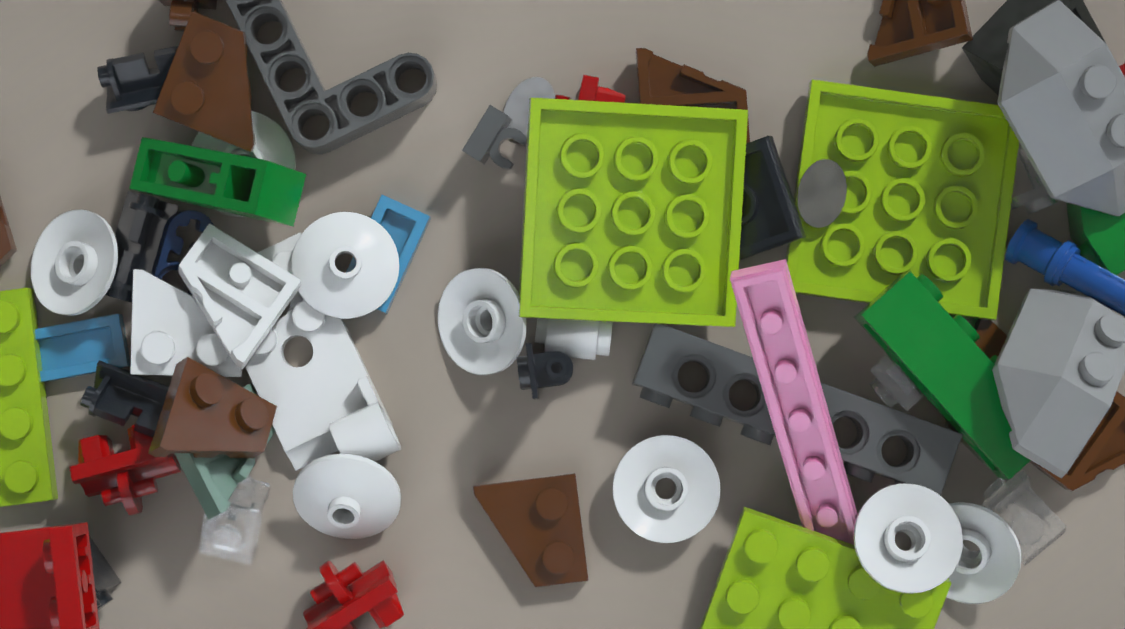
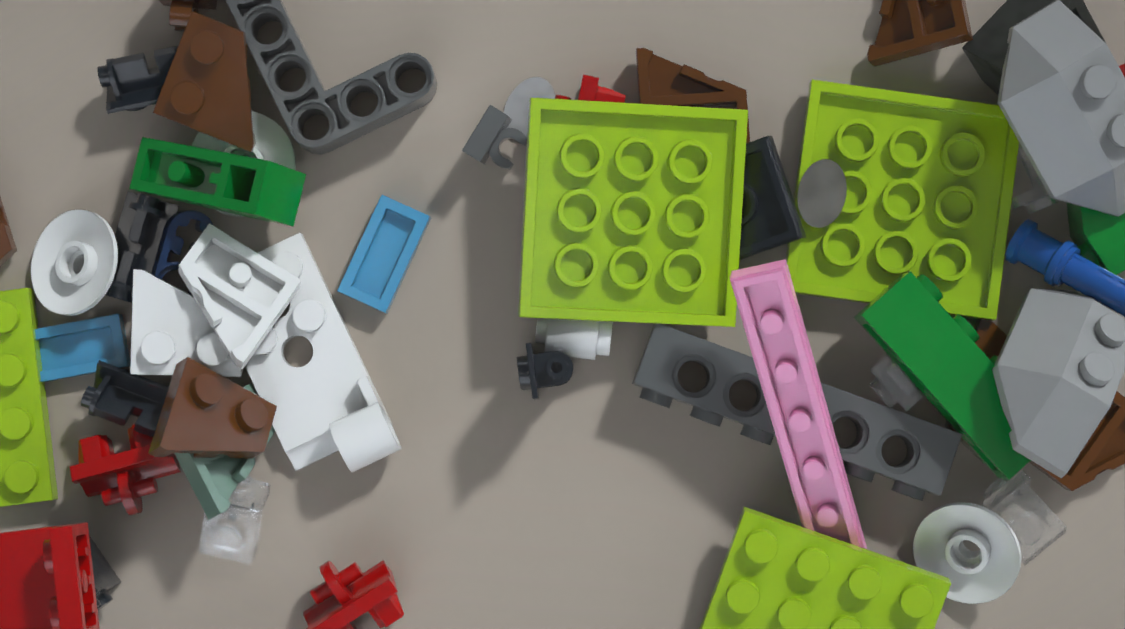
white dish [292,212,399,319] -> none
white dish [293,454,401,539] -> none
white dish [438,268,527,375] -> none
reddish brown wing [473,473,588,587] -> none
white dish [613,435,720,543] -> none
white dish [854,483,963,594] -> none

